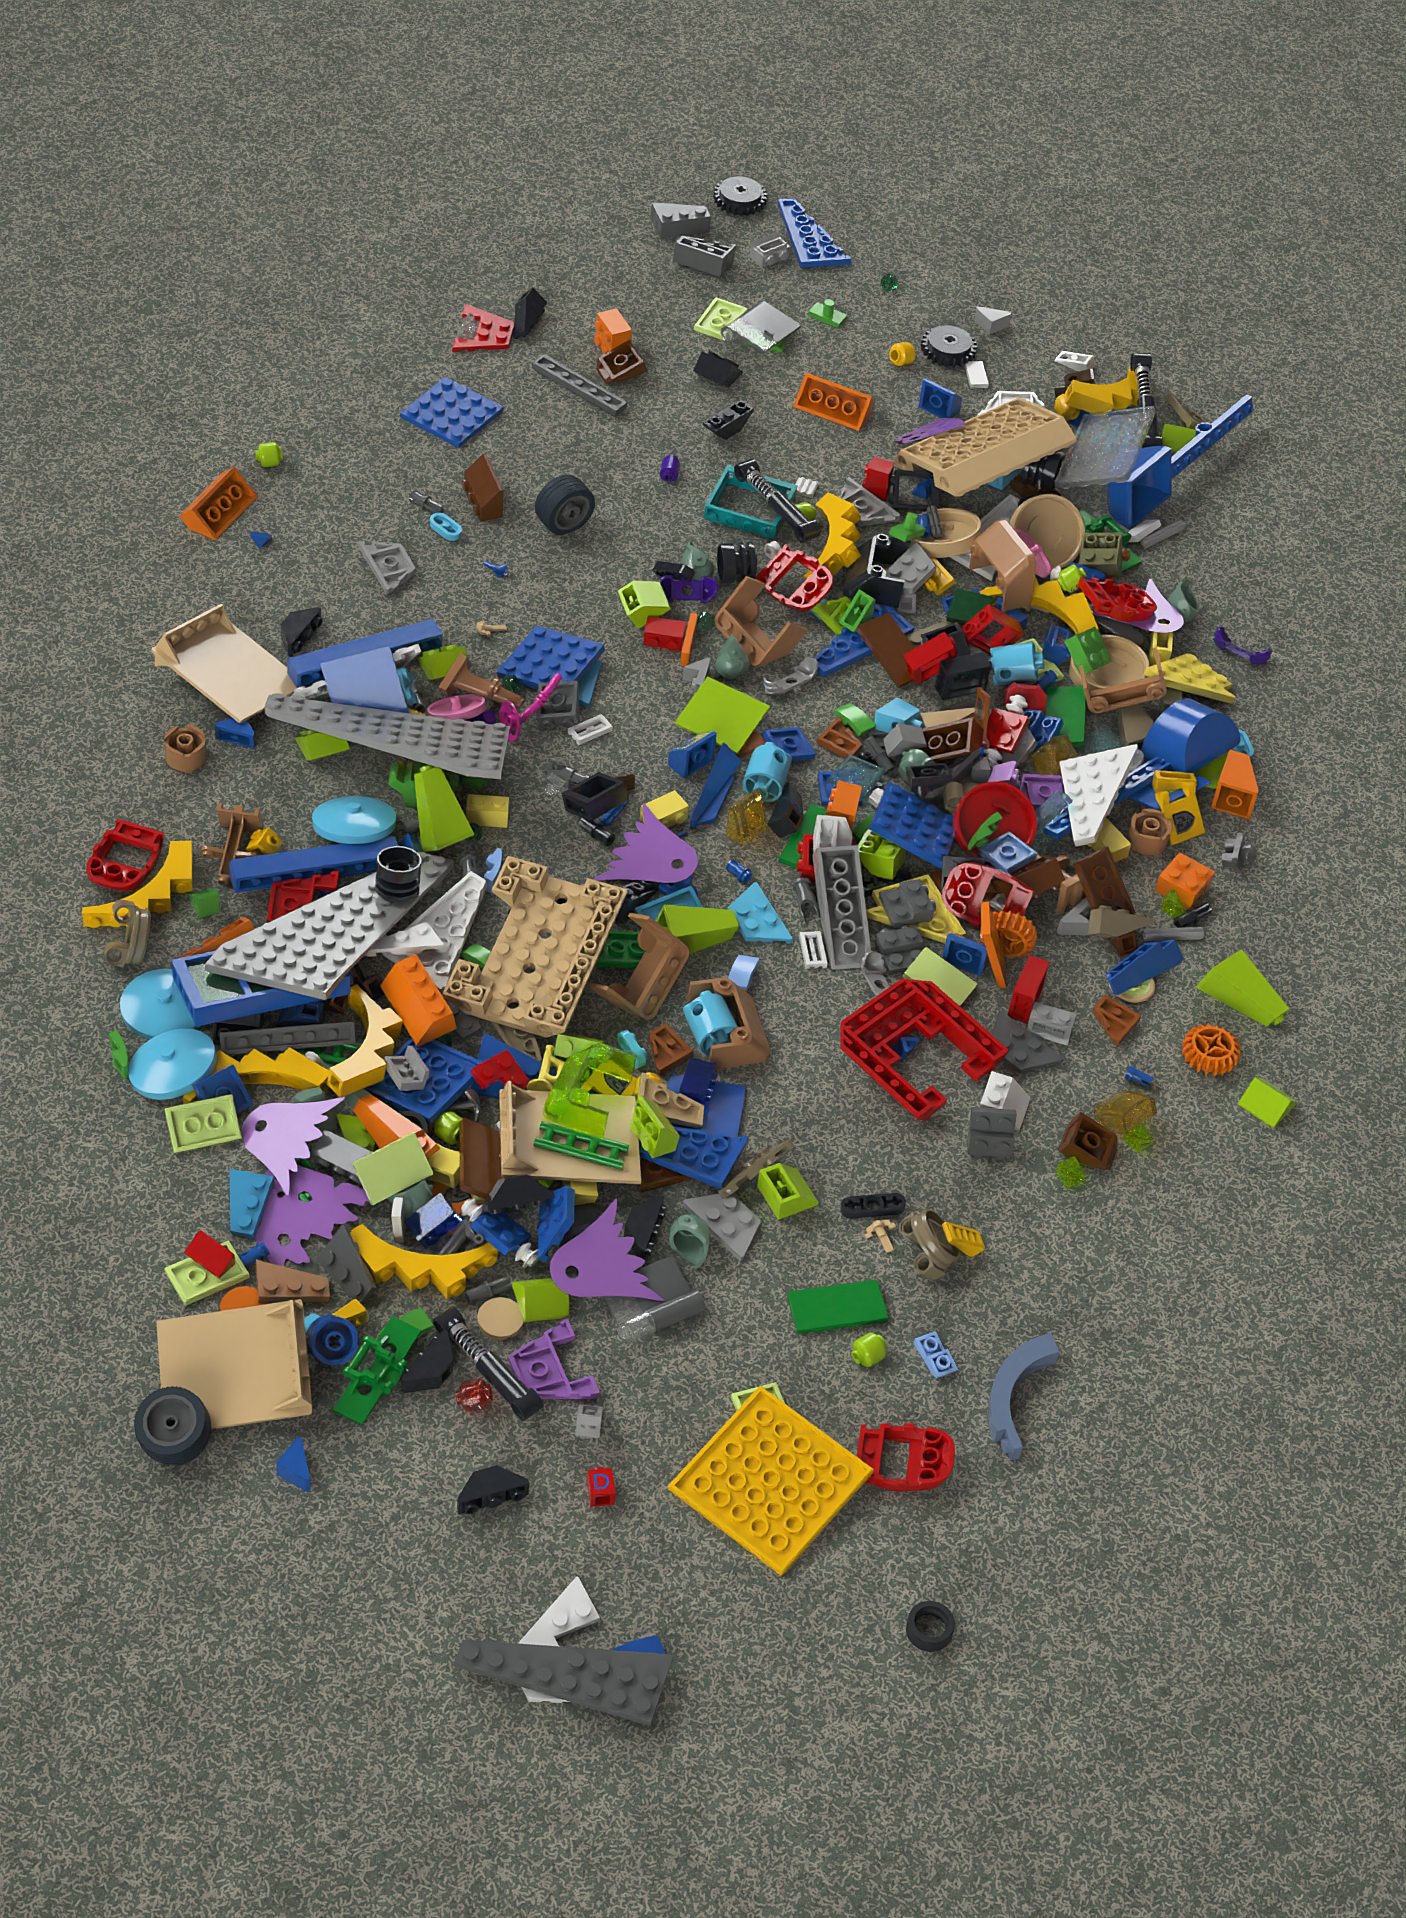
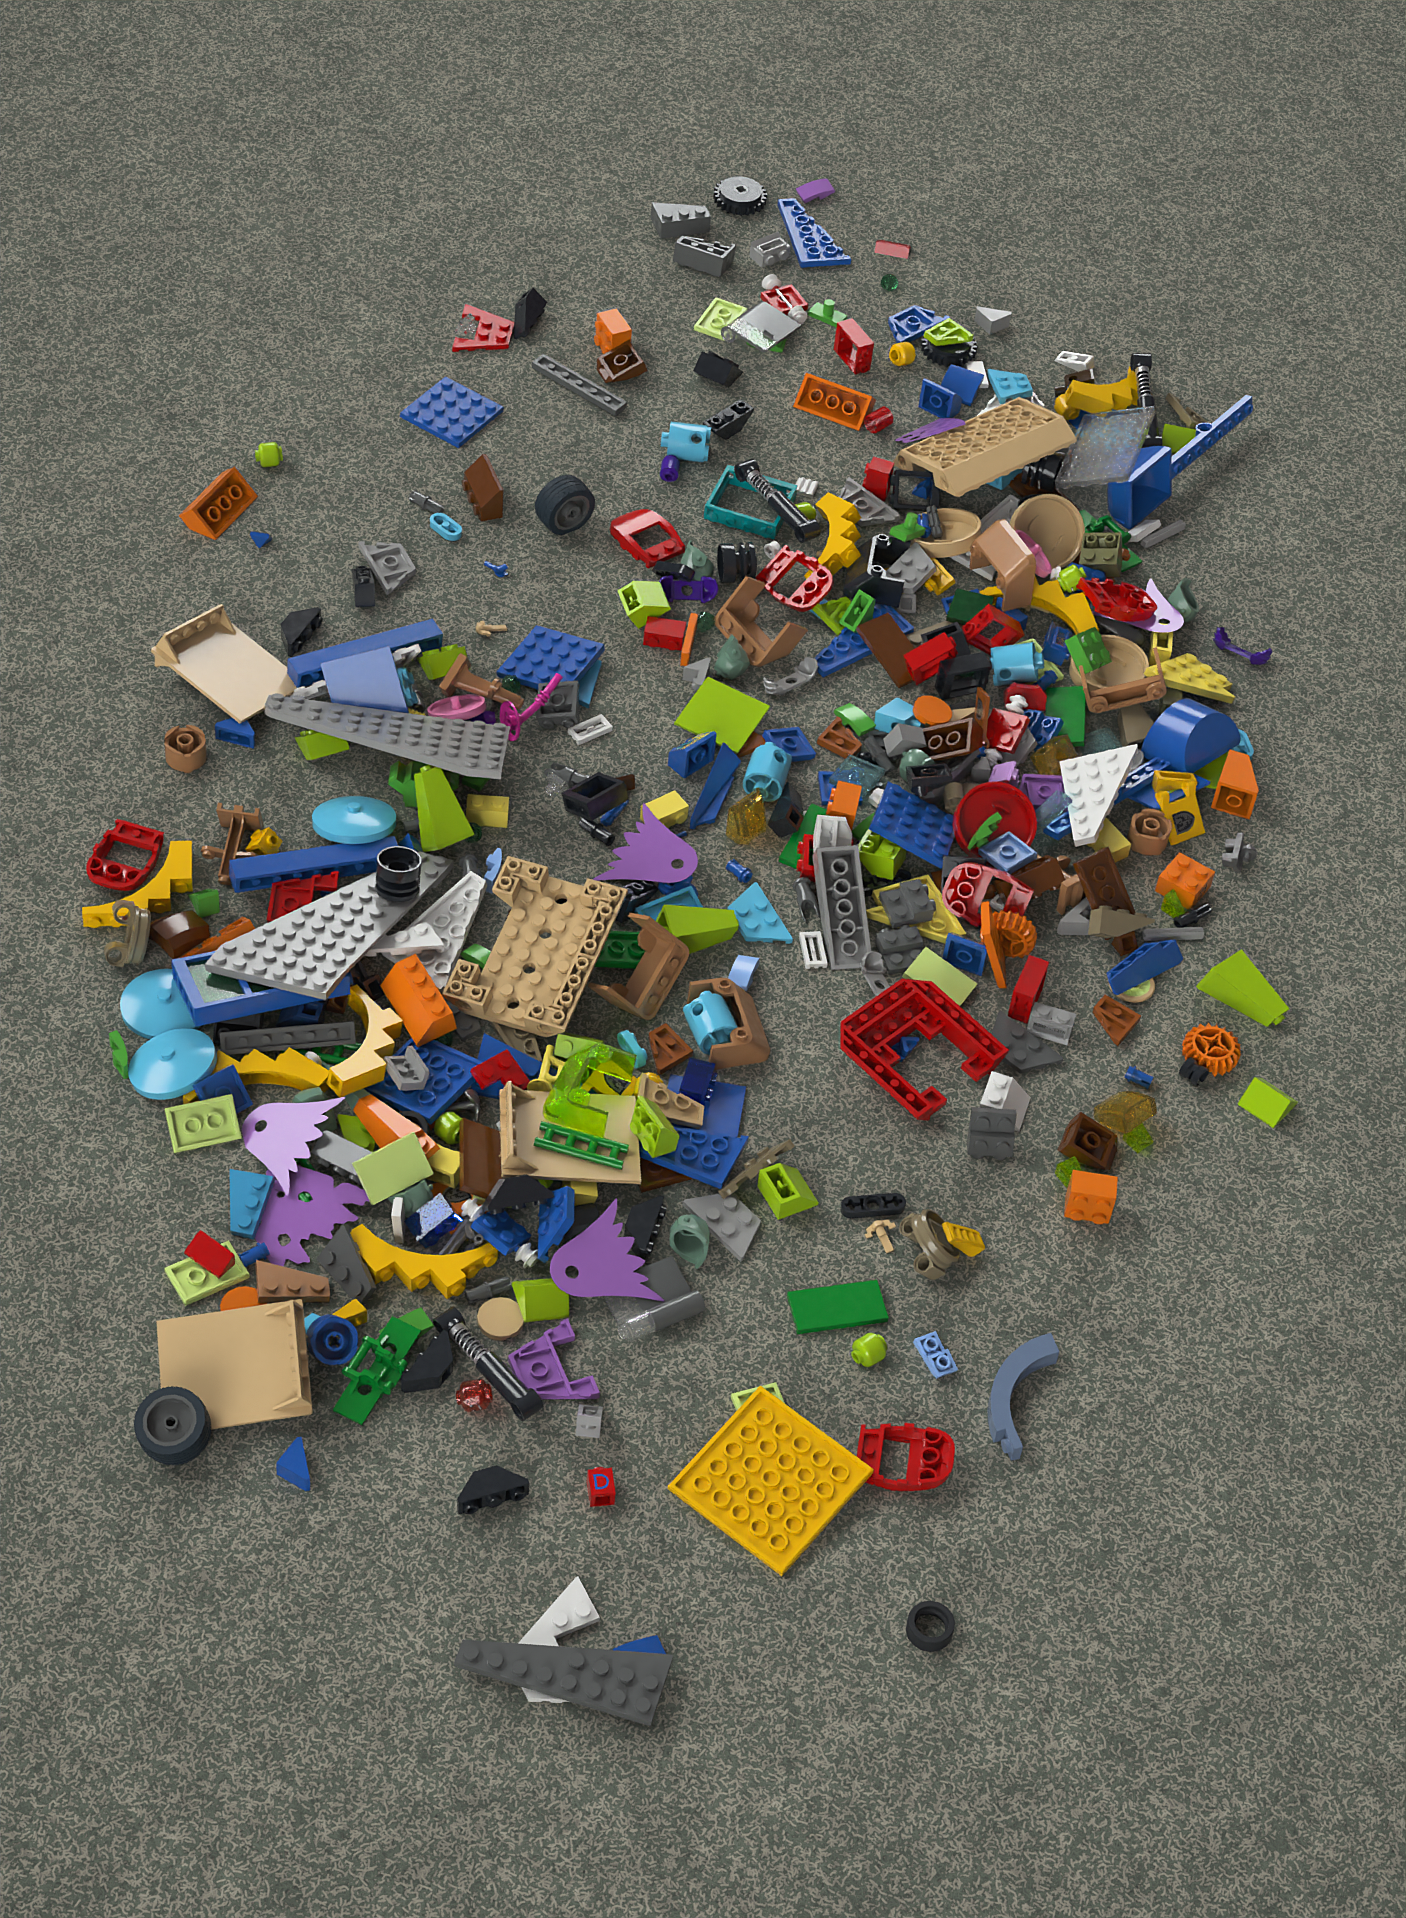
none -> reddish brown slope [149,910,210,959]
none -> black slope [351,566,375,607]
none -> red slope [610,509,685,569]
none -> medium azure cylinder [661,422,711,463]
none -> plate [760,274,808,324]
none -> medium lavender slope [796,178,835,204]
none -> red window [833,318,874,374]
none -> red piece [864,407,893,434]
none -> slope [874,239,911,259]
none -> blue wing [888,305,950,343]
none -> orange tile [912,696,952,727]
none -> lime wing [924,318,974,346]
none -> blue slope [940,364,984,406]
none -> medium azure wing [987,369,1033,404]
none -> orange brick [1064,1170,1118,1224]
none -> black wheel [1179,1057,1209,1087]

